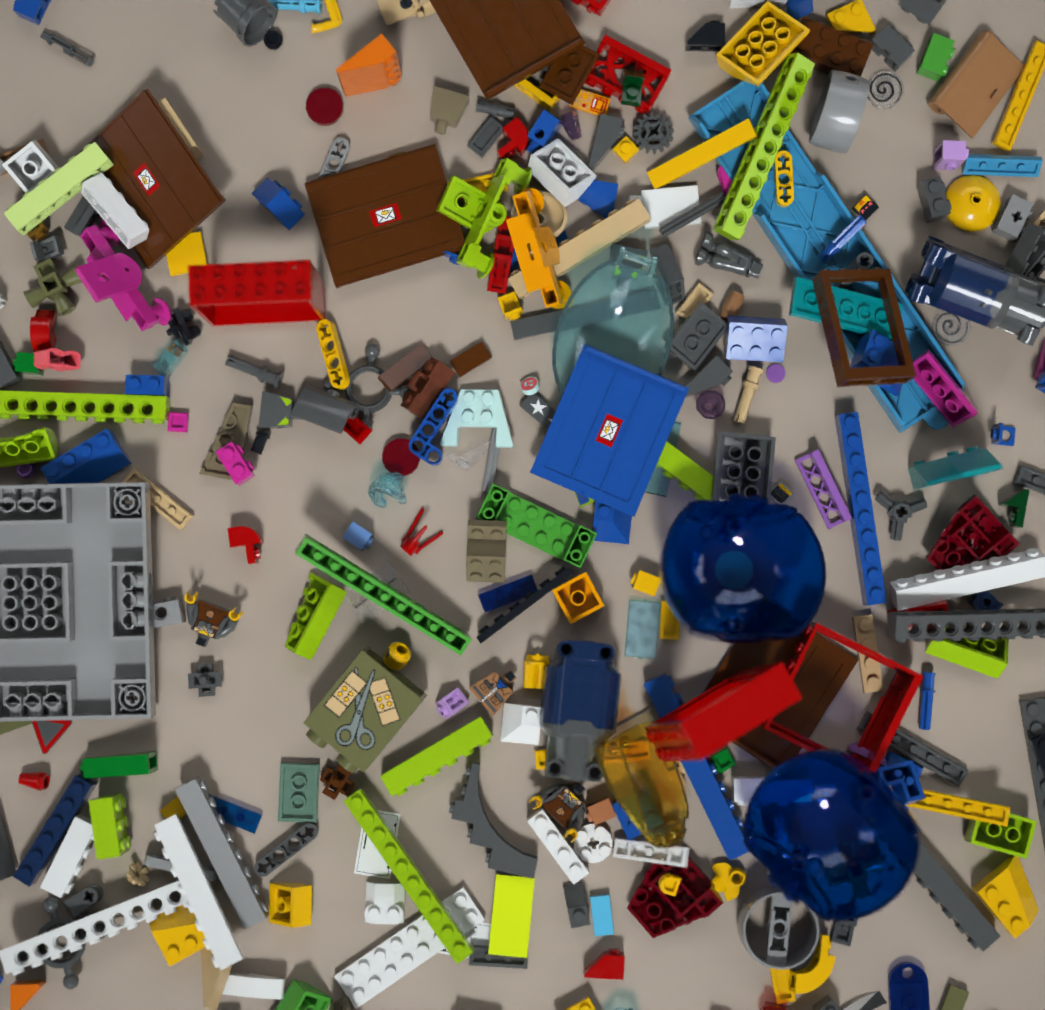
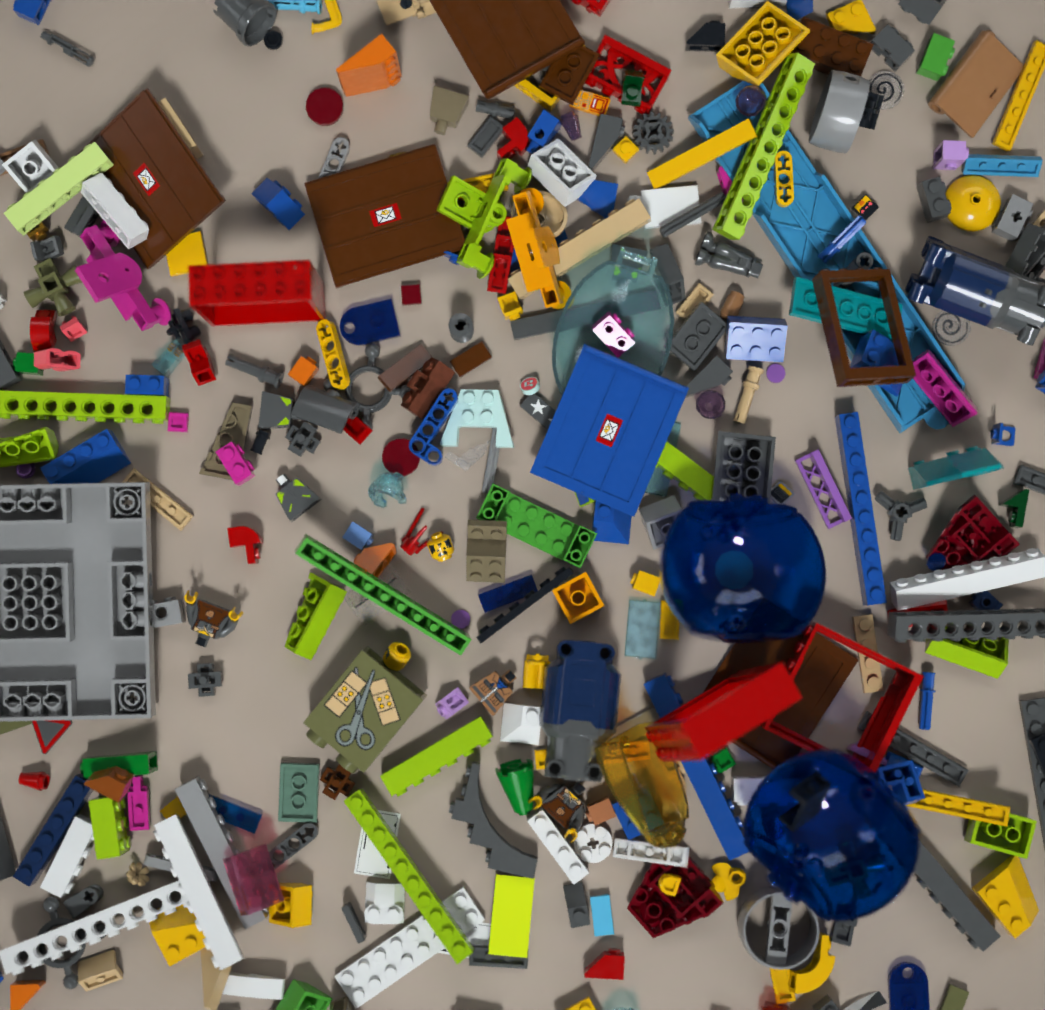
none -> coral tile [60,316,87,342]
none -> tan panel [77,950,123,992]
none -> dark orange slope [84,766,134,803]
none -> dark pink hinge [127,775,151,831]
none -> red brick [182,339,216,386]
none -> clear pink brick [223,844,284,916]
none -> dark grey torso [276,474,321,522]
none -> dark grey piece [285,421,321,457]
none -> orange brick [288,356,319,387]
none -> clear blue tile [340,299,401,346]
none -> dark grey tile [341,902,367,944]
none -> orange slope [354,543,397,578]
none -> dark red tile [401,284,422,306]
none -> yellow head [427,532,455,562]
none -> dark grey piece [448,313,474,343]
none -> medium lavender piece [451,610,470,629]
none -> green cone [495,759,534,816]
none -> brick [592,311,635,358]
none -> light grey slope [639,495,689,550]
none -> clear purple hair [736,85,767,117]
none -> black panel [778,771,831,832]
none -> black hips [859,92,884,130]
none -> clear blue piece [927,553,946,571]

